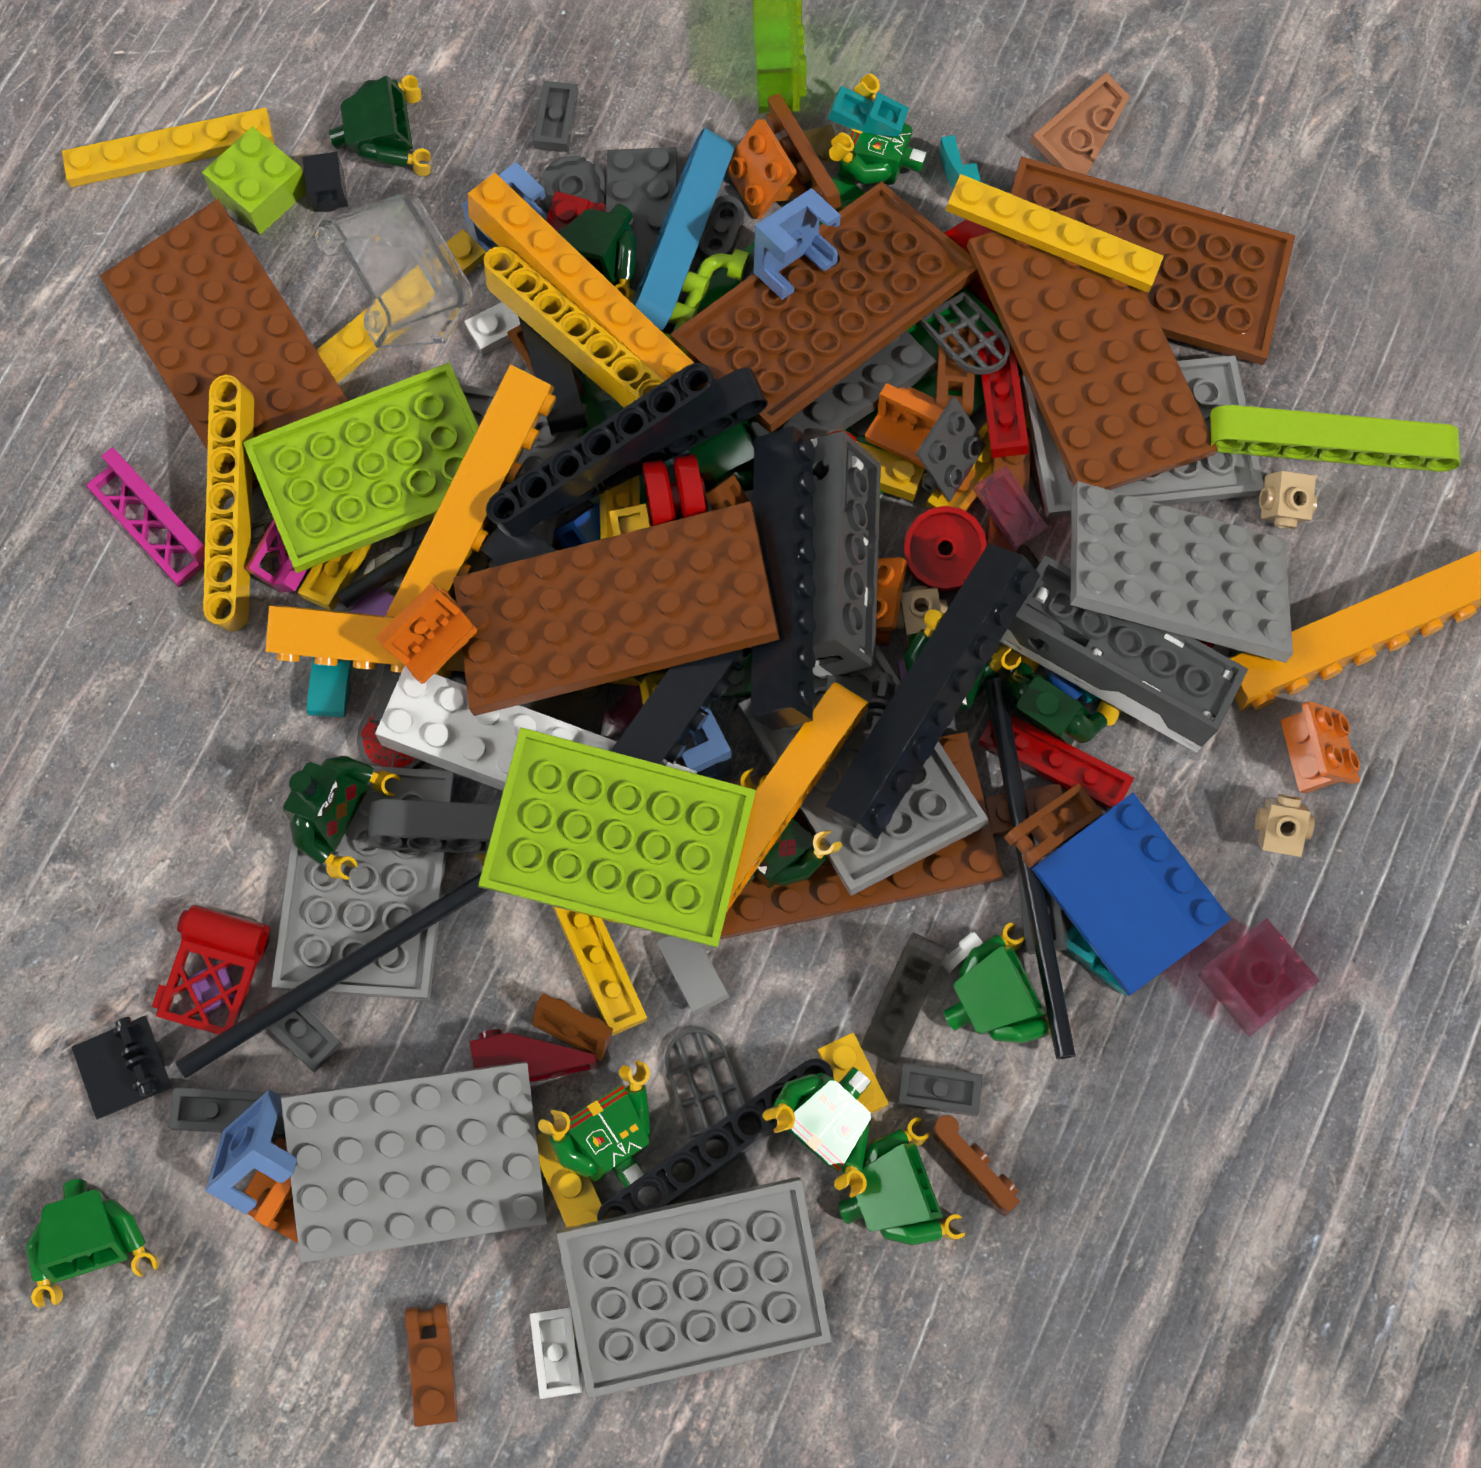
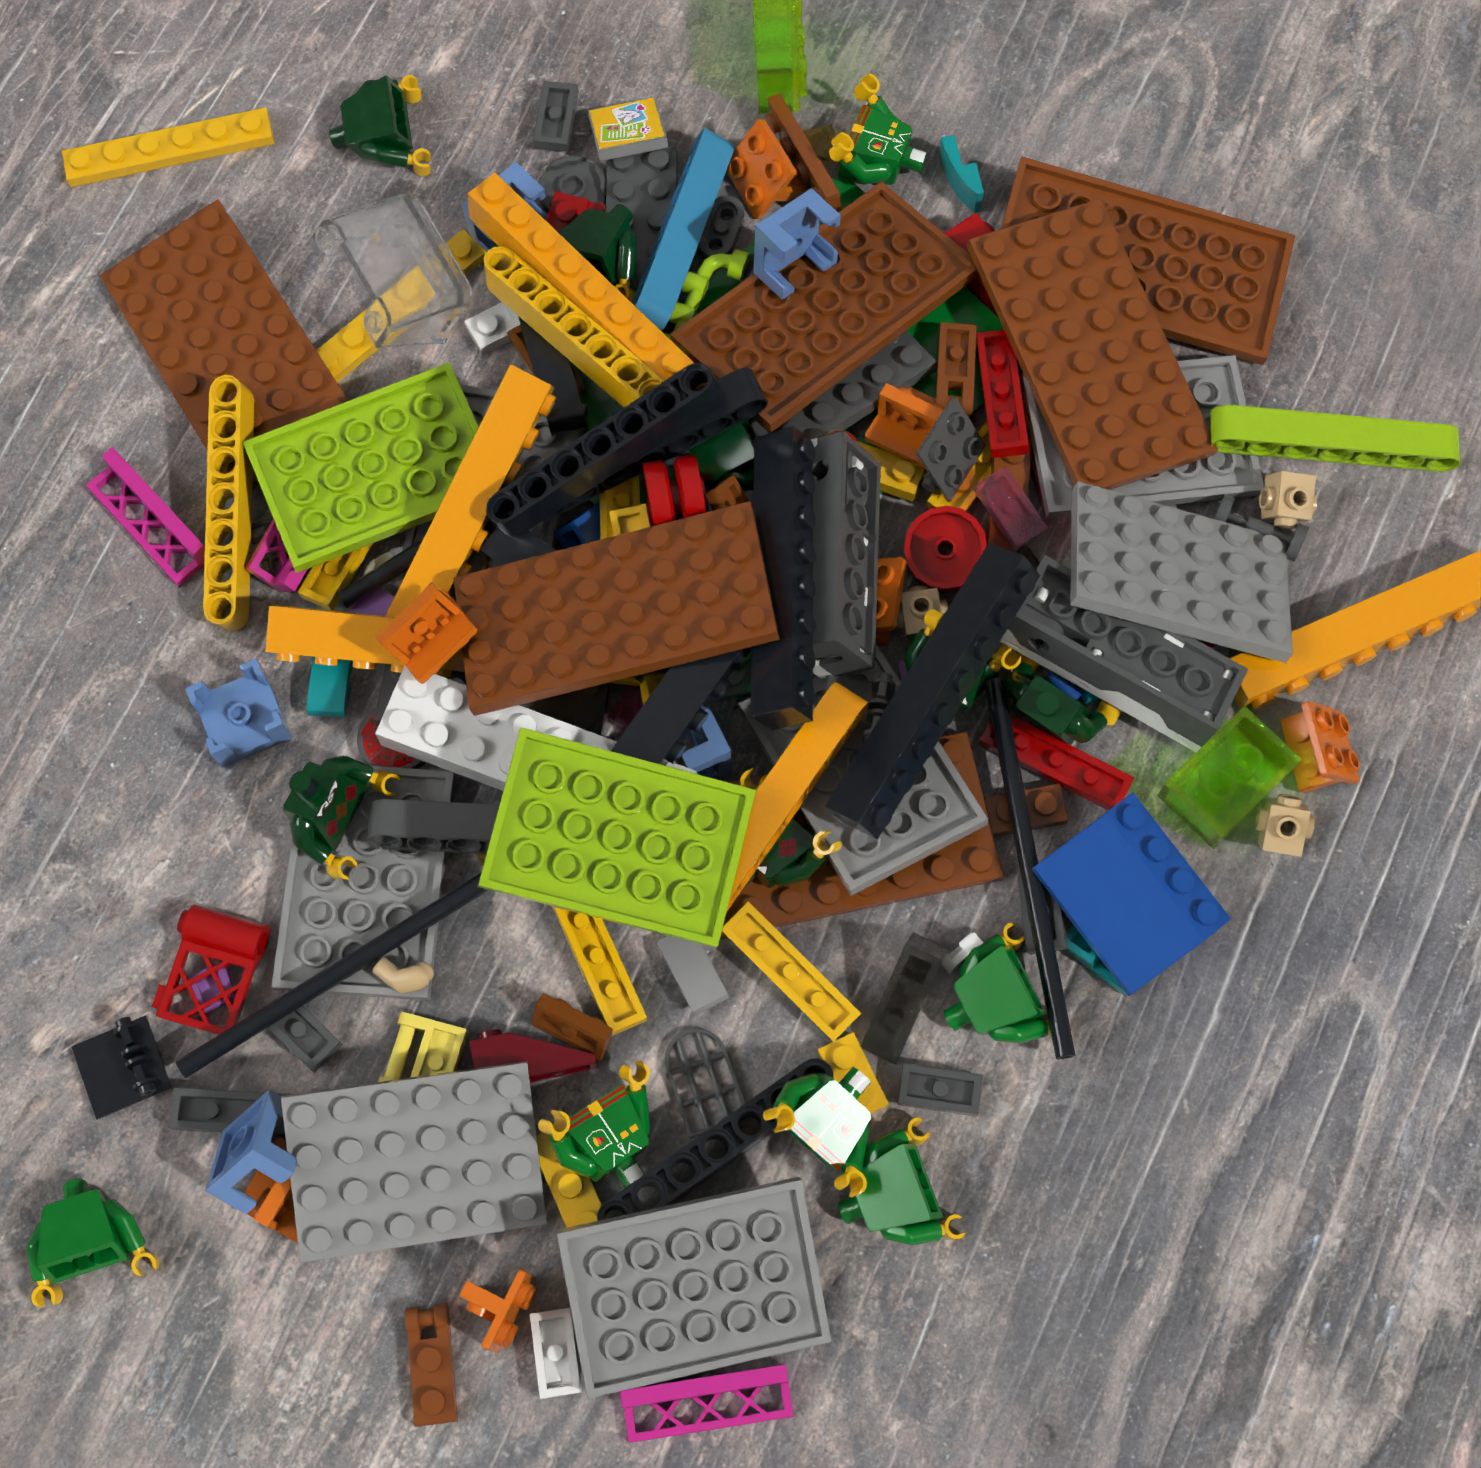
lime brick [202,126,307,235] -> none
black brick [302,151,348,212] -> none
teal slope [827,86,909,137] -> none
dark grey window [918,292,1010,374] -> none
dark orange plate [932,1115,1020,1216] -> none
yellow plate [945,174,1164,293] -> none
dark orange plate [1004,783,1103,868] -> none
nougat wing [1030,72,1130,175] -> none
clear pink brick [1198,918,1320,1037] -> none
none -> medium blue panel [185,659,292,767]
none -> tan arm [372,957,434,994]
none -> light yellow plate [378,1012,468,1082]
none -> orange bracket [459,1269,538,1353]
none -> tile [588,97,668,161]
none -> dark pink fence [620,1364,794,1443]
none -> yellow plate [722,902,861,1042]
none -> clear neon green brick [1157,706,1303,849]
none -> dark grey wheel [1214,494,1309,562]

